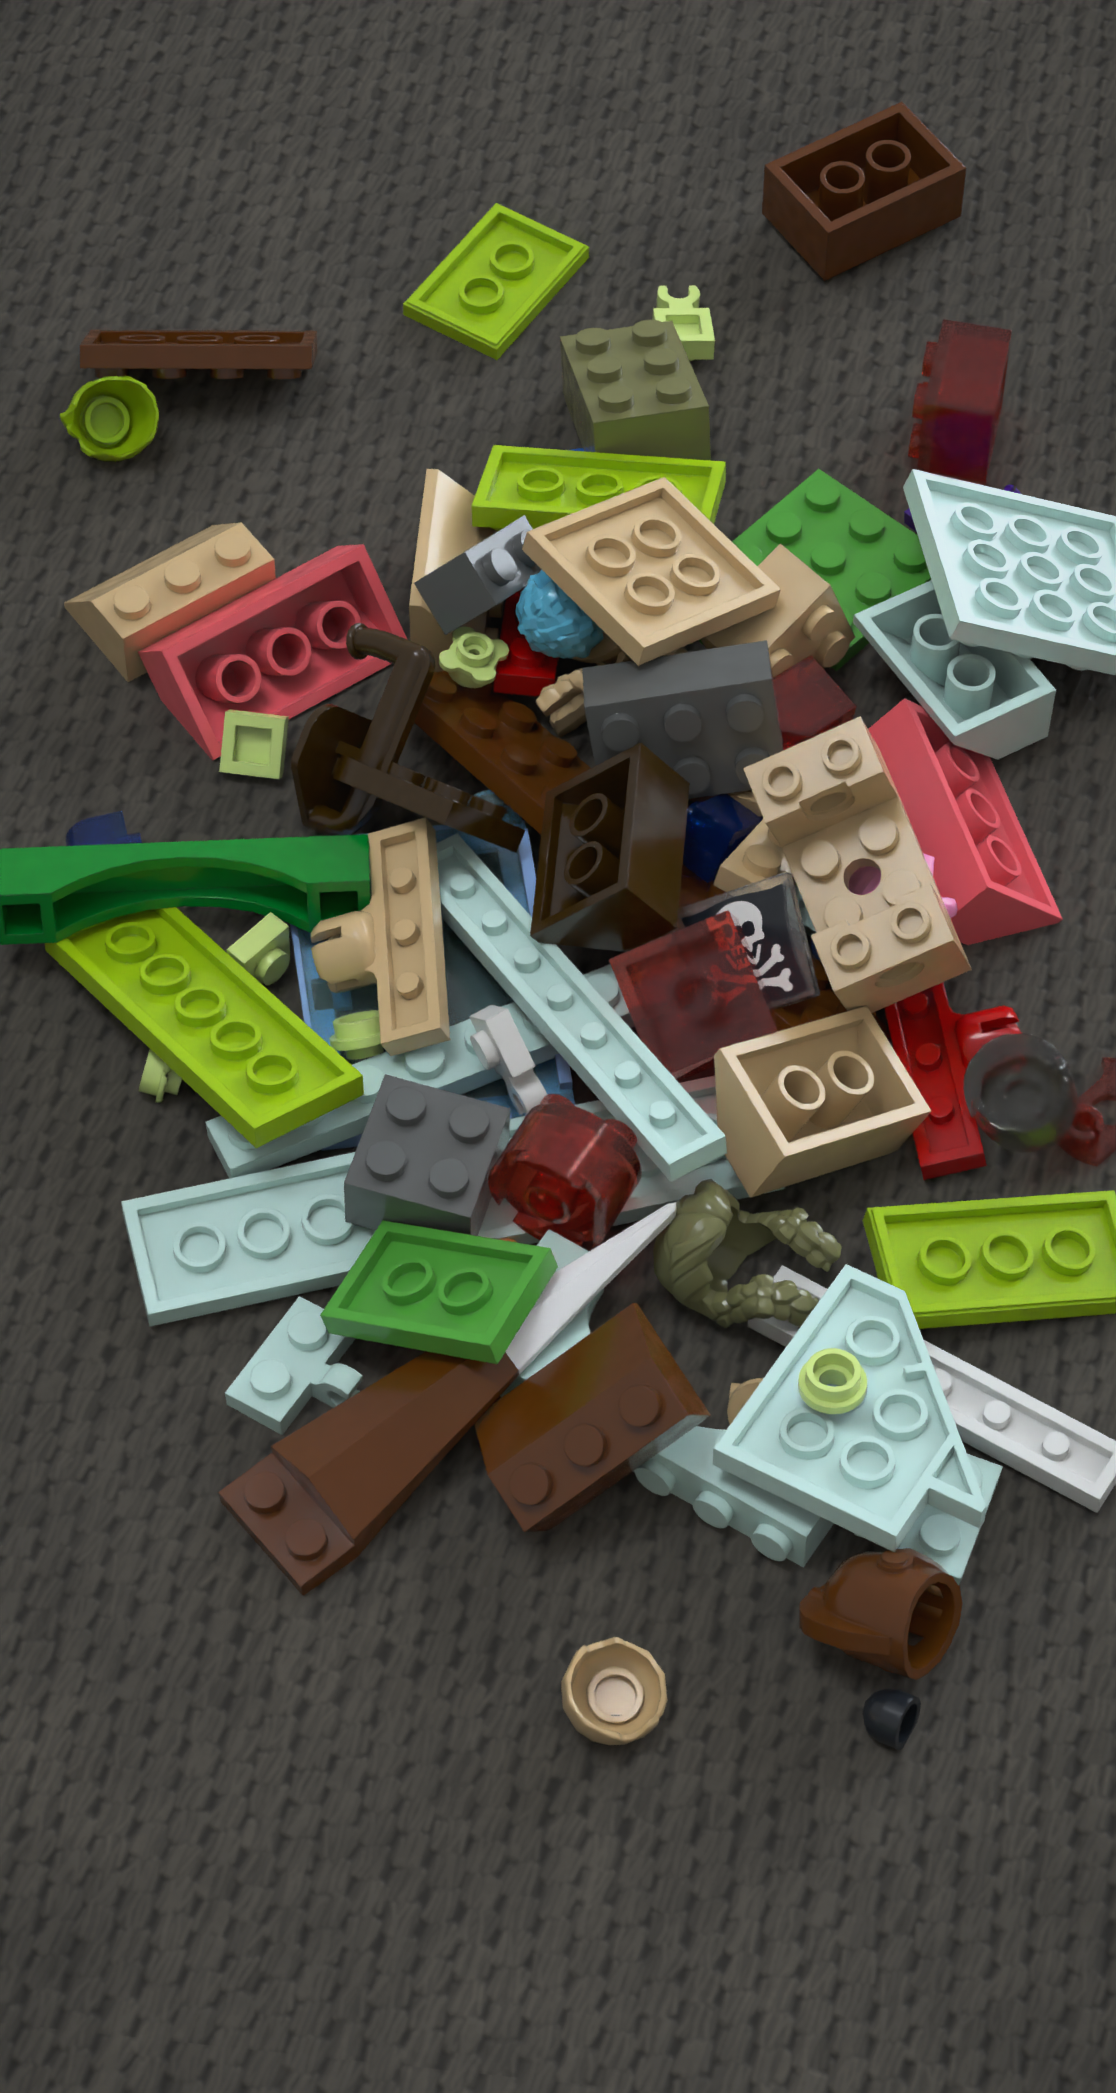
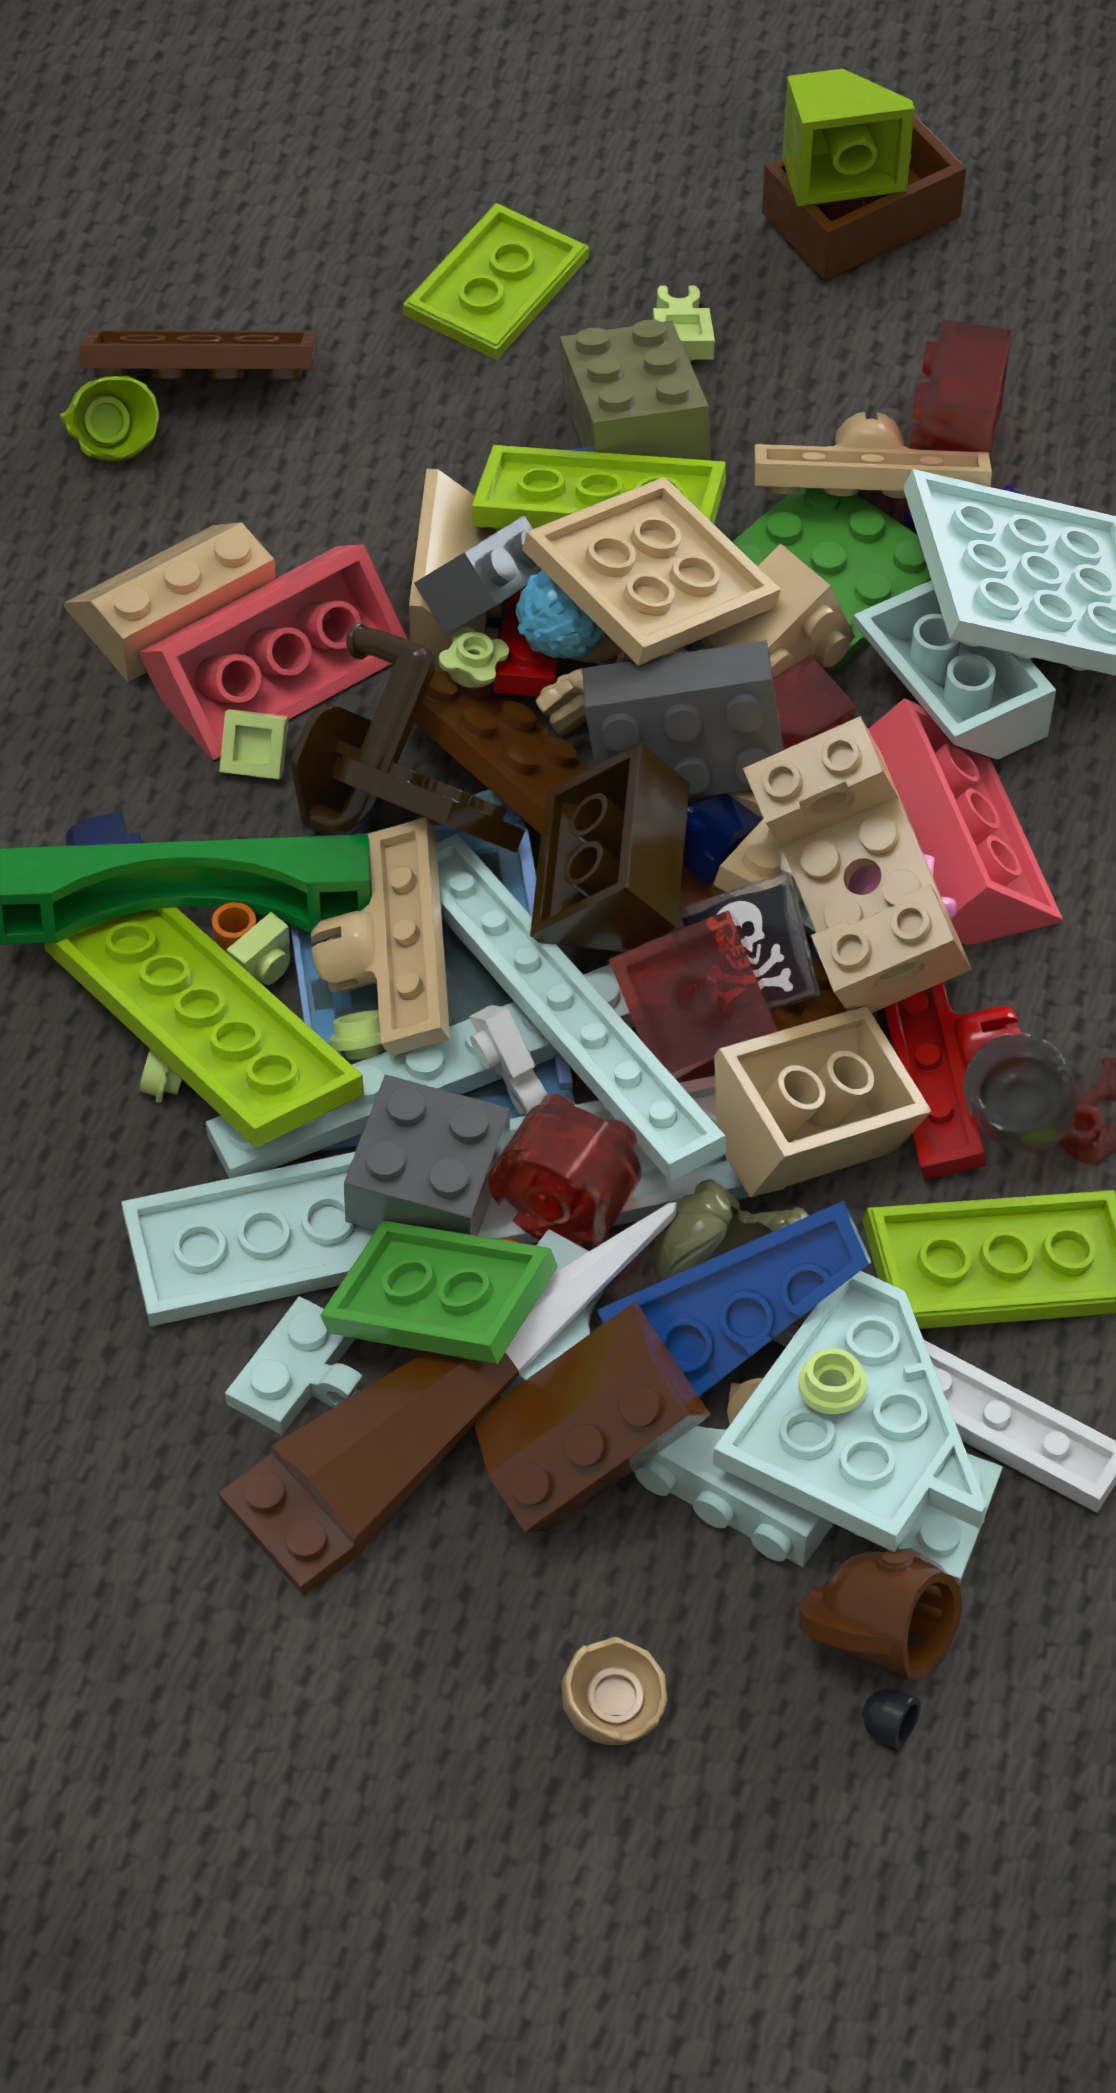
none -> orange hinge [212,902,256,952]
none -> blue wing [597,1200,871,1397]
none -> tan plate [754,412,992,498]
none -> lime slope [782,69,915,207]

